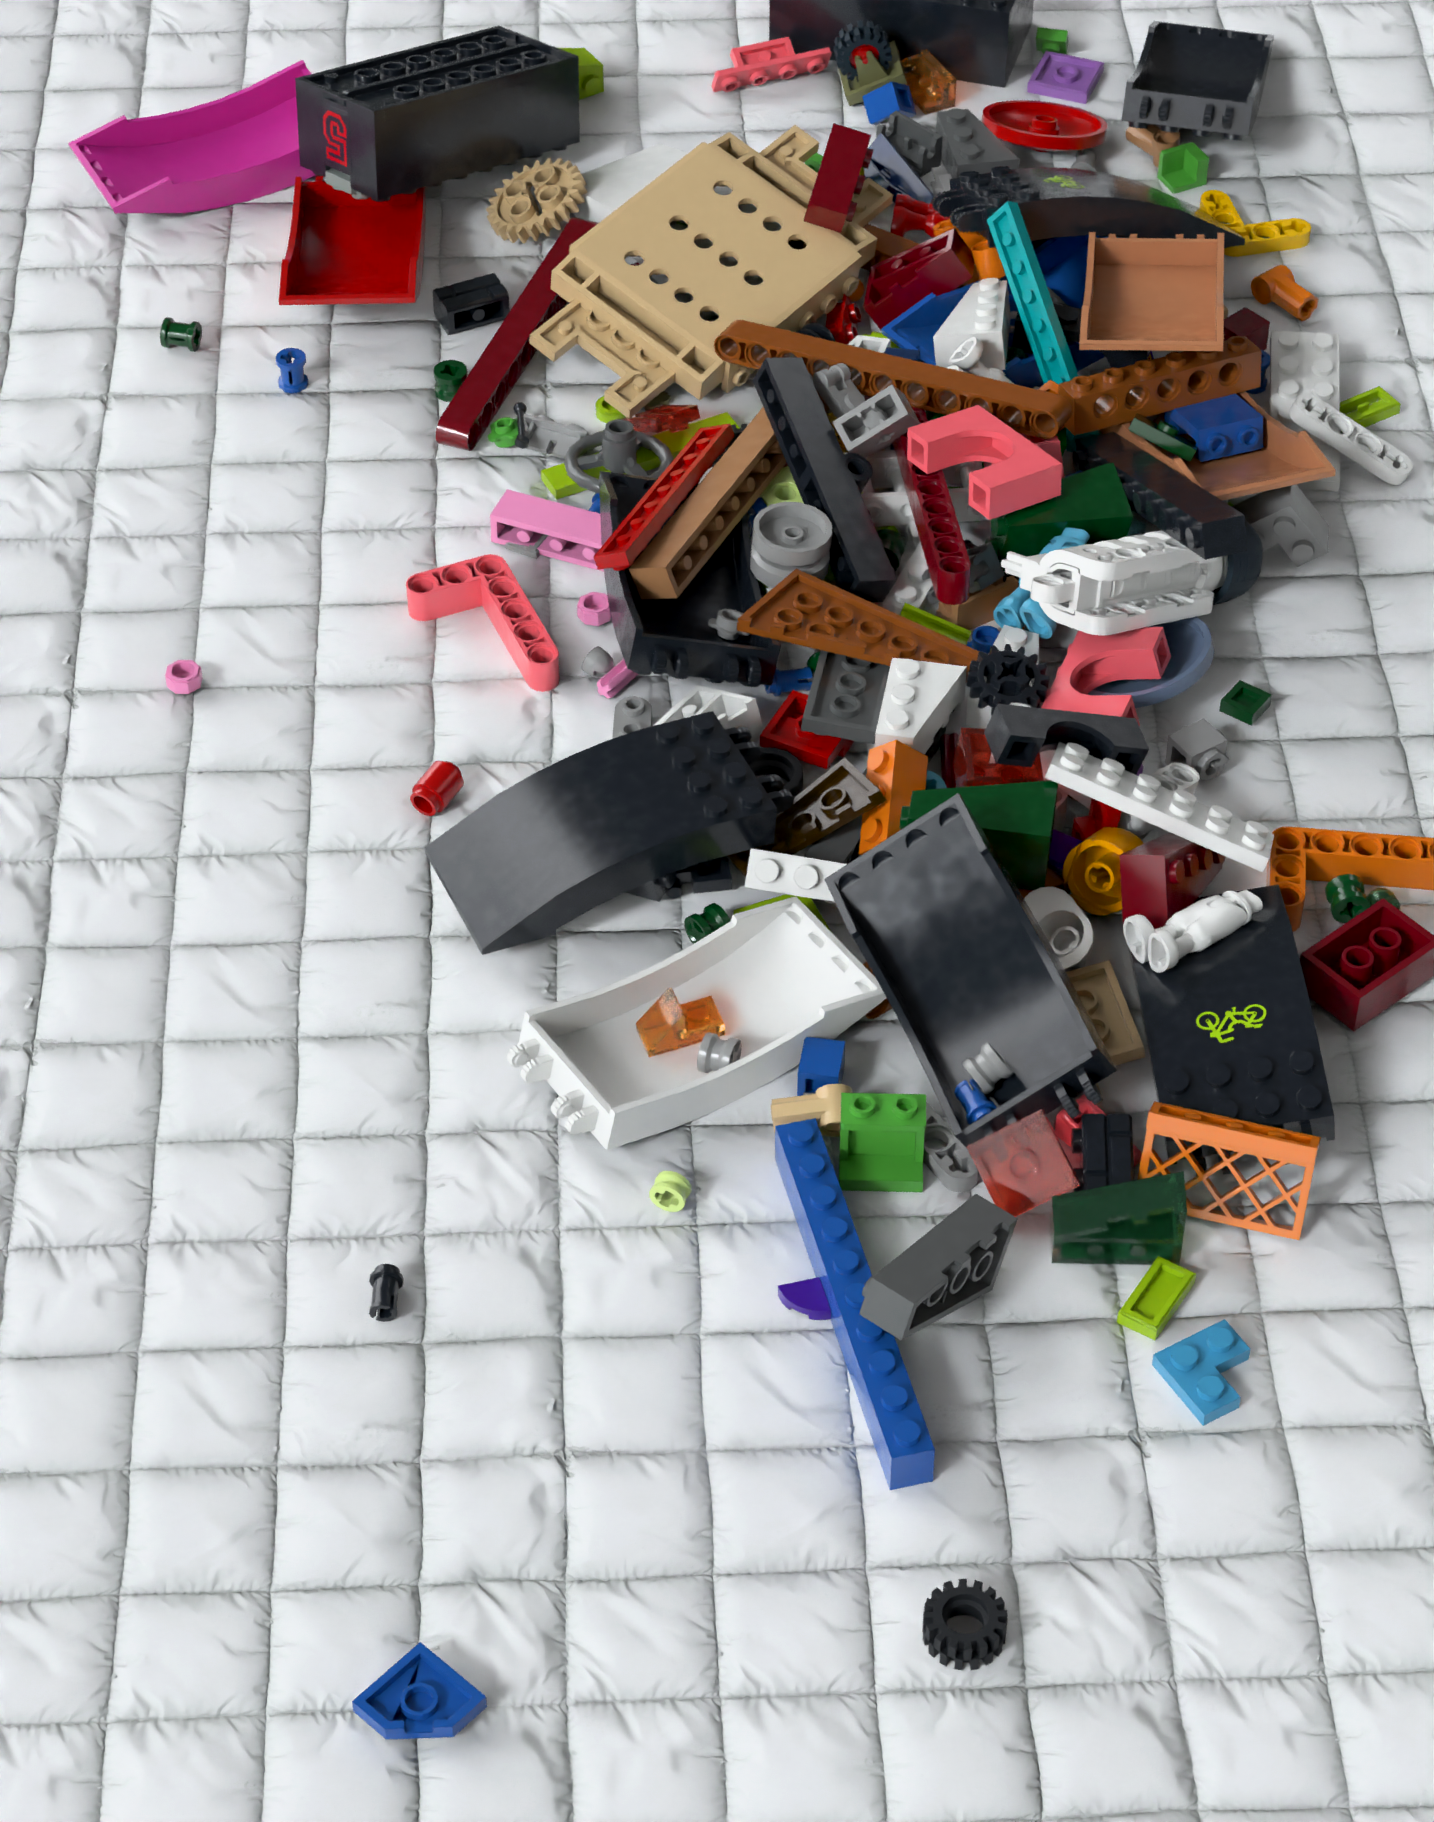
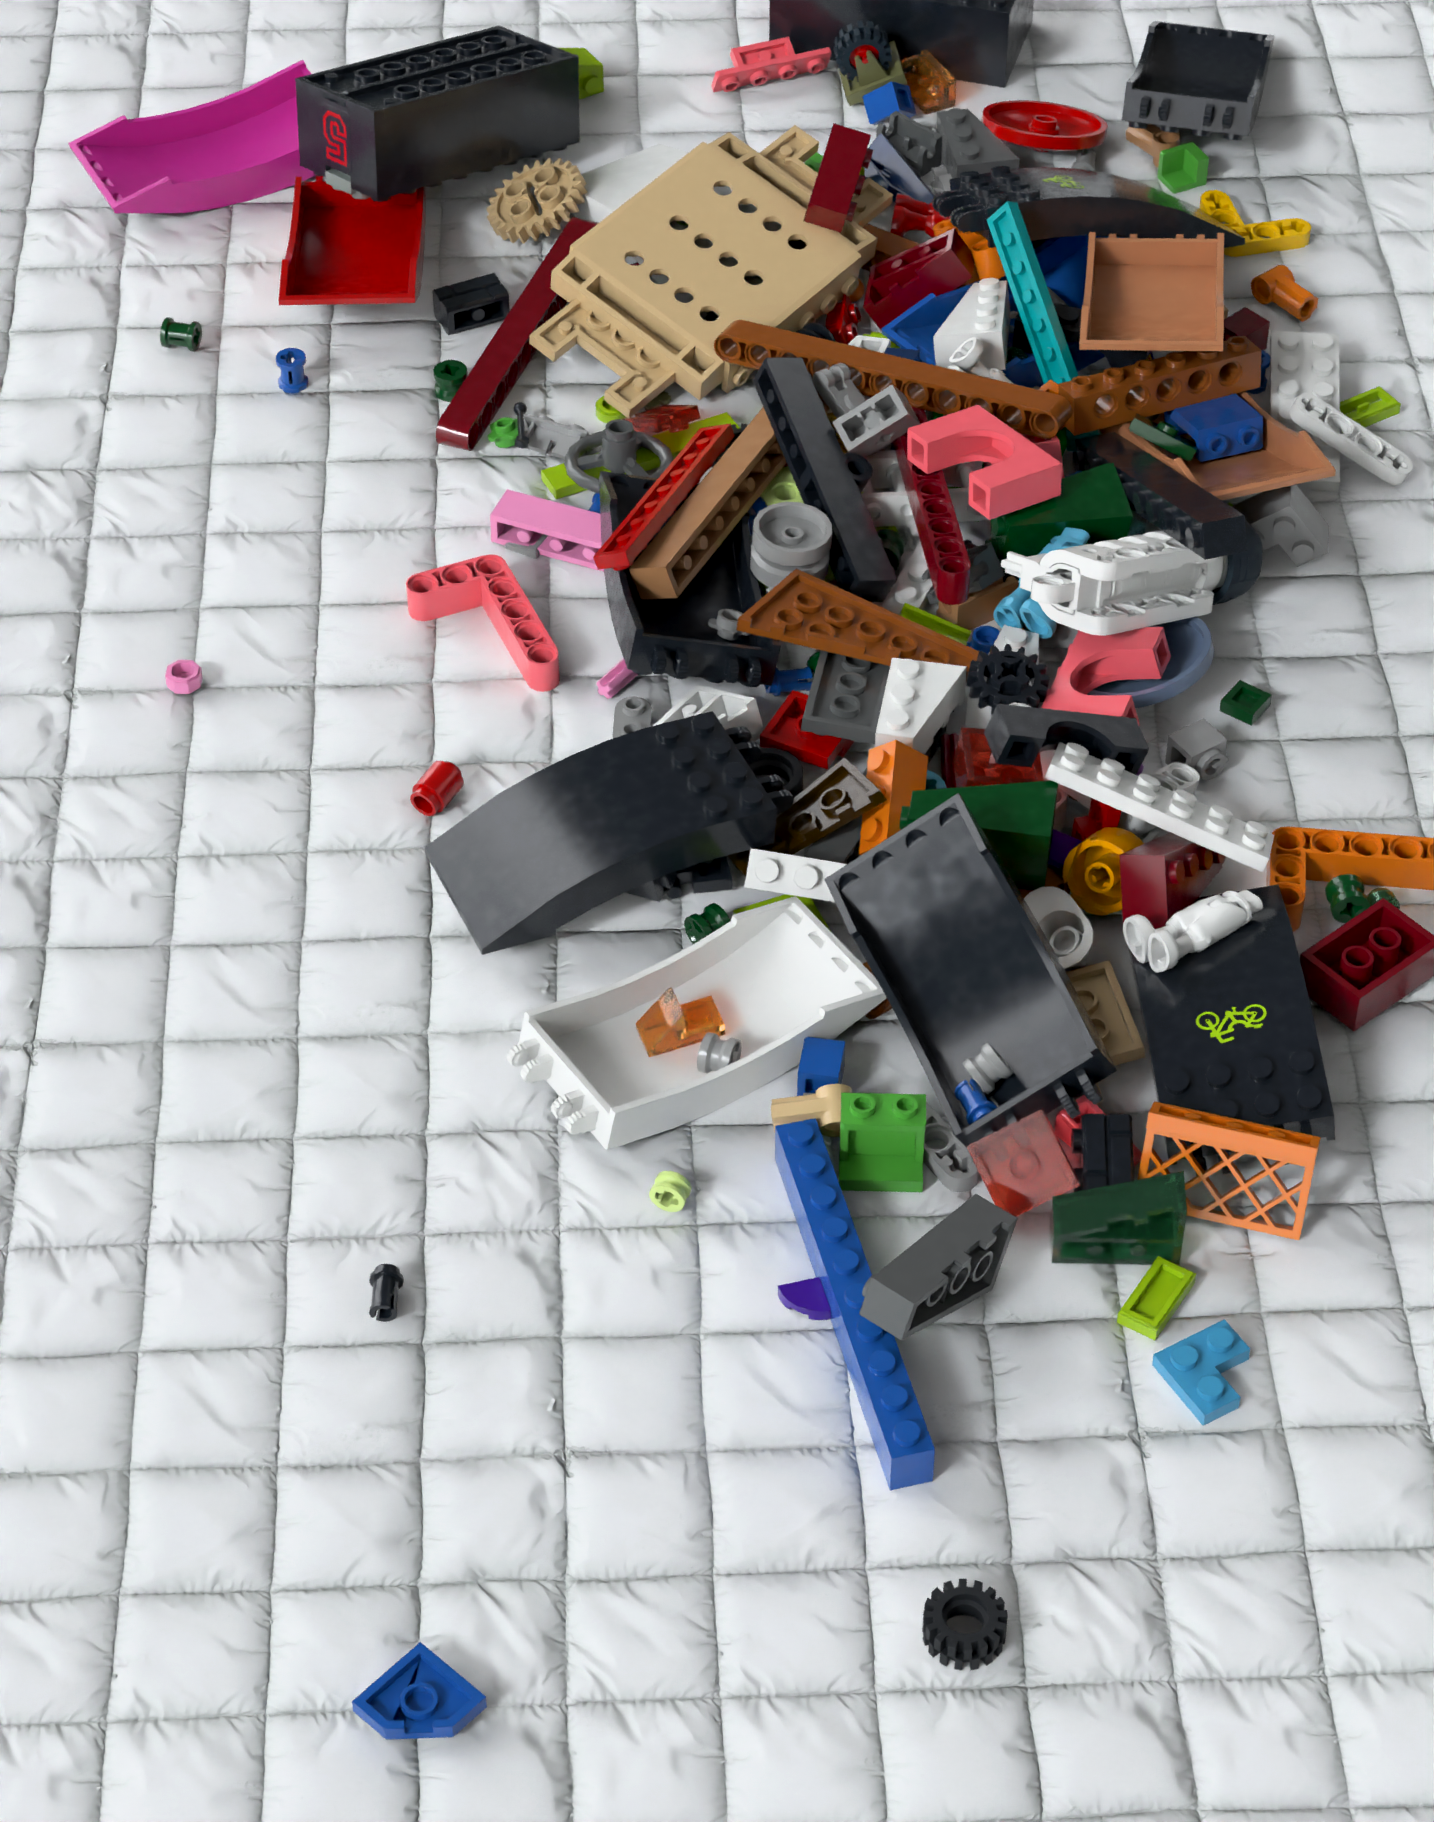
bright pink tile [577,592,611,626] -> none
light grey hinge [582,646,614,679] -> none
medium lavender tile [1027,51,1104,104] -> none
bright green plate [1036,27,1068,54] -> none

